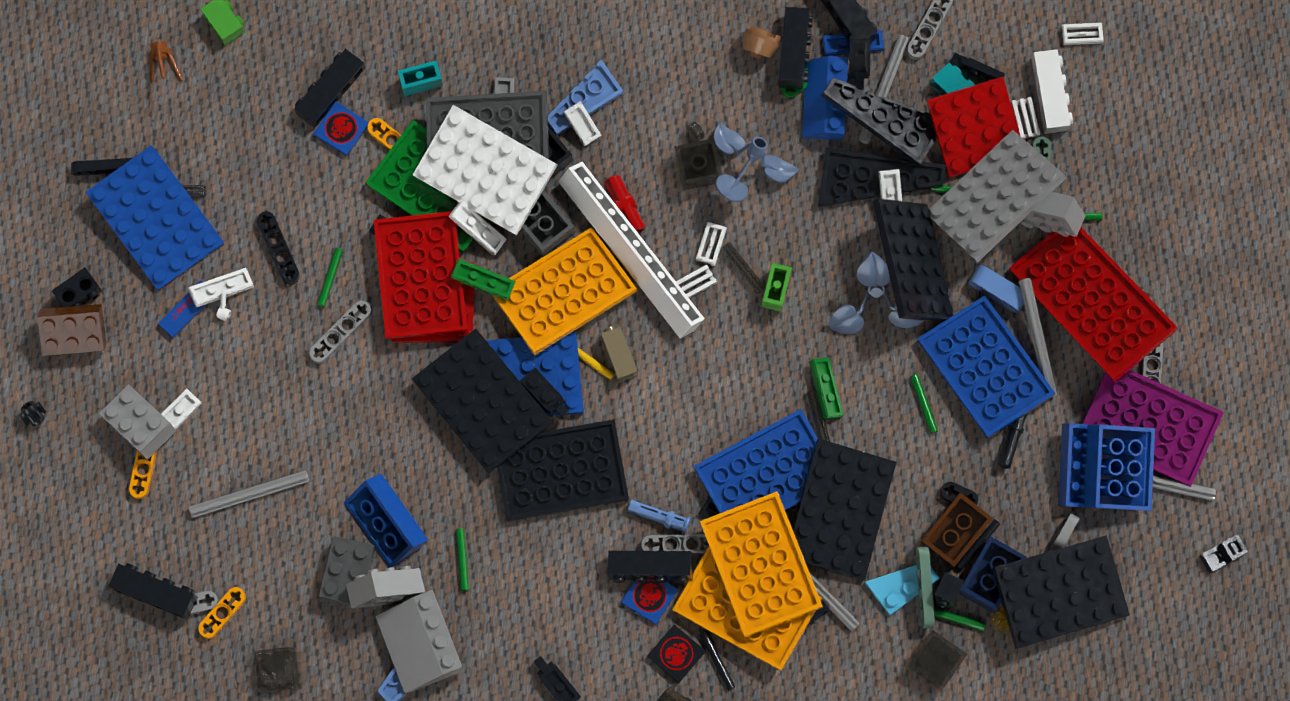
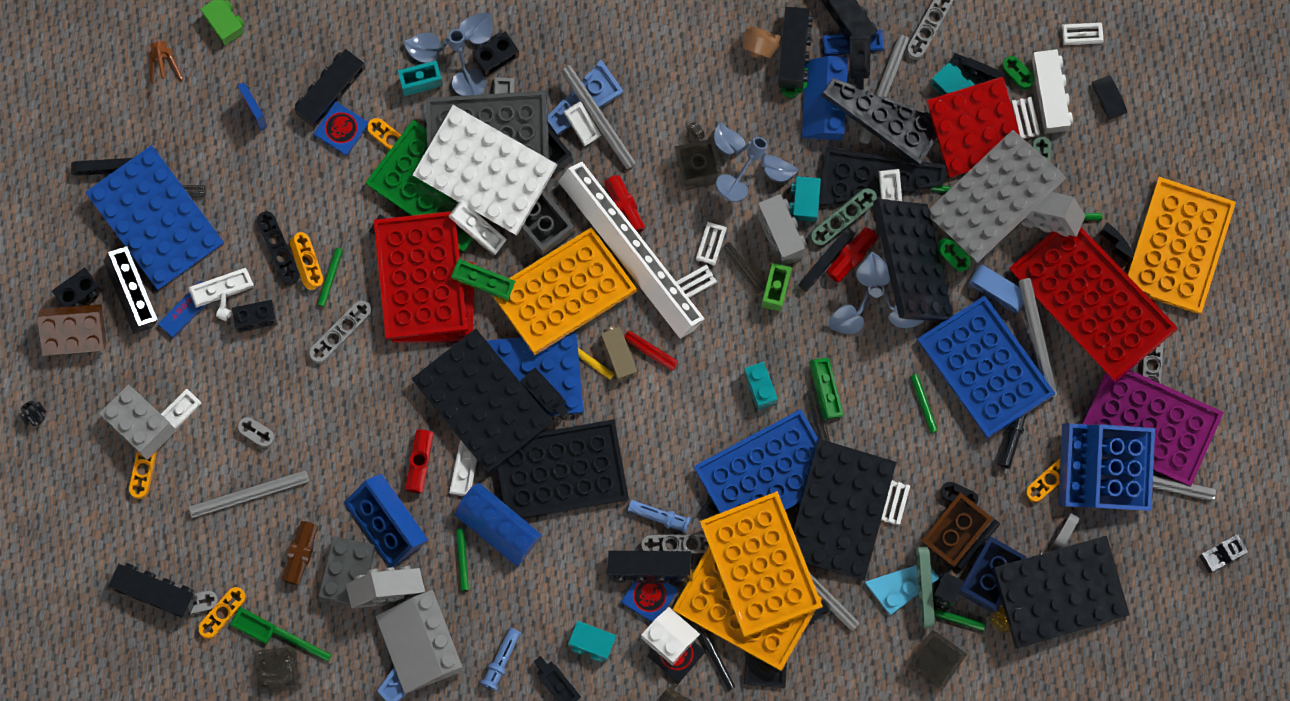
none -> black brick [103,247,157,334]
none -> green tile [230,607,277,645]
none -> black brick [232,300,278,333]
none -> blue tile [237,82,267,131]
none -> light grey beam [238,417,275,448]
none -> green bar [273,627,332,662]
none -> reddish brown piece [282,521,318,586]
none -> light orange beam [290,232,323,290]
none -> sand blue plant [404,12,493,96]
none -> red piece [405,429,434,493]
none -> white tile [449,440,477,496]
none -> blue slope [455,483,543,567]
none -> black brick [472,31,519,77]
none -> medium blue pin [480,628,521,691]
none -> light grey axle [561,65,635,169]
none -> teal brick [568,620,617,663]
none -> red axle [624,331,678,371]
none -> white slope [641,607,700,666]
none -> black tile [743,652,787,688]
none -> teal brick [744,361,778,411]
none -> light grey brick [756,194,807,266]
none -> teal brick [789,176,821,222]
none -> black beam [798,227,856,292]
none -> sand green beam [810,188,877,245]
none -> red piece [826,226,878,283]
none -> white tile [881,480,910,526]
none -> green beam [937,238,971,272]
none -> green beam [1002,56,1035,90]
none -> light orange beam [1025,459,1060,503]
none -> black slope [1092,75,1127,120]
none -> black slope [1100,222,1134,263]
none -> light orange plate [1127,177,1236,315]

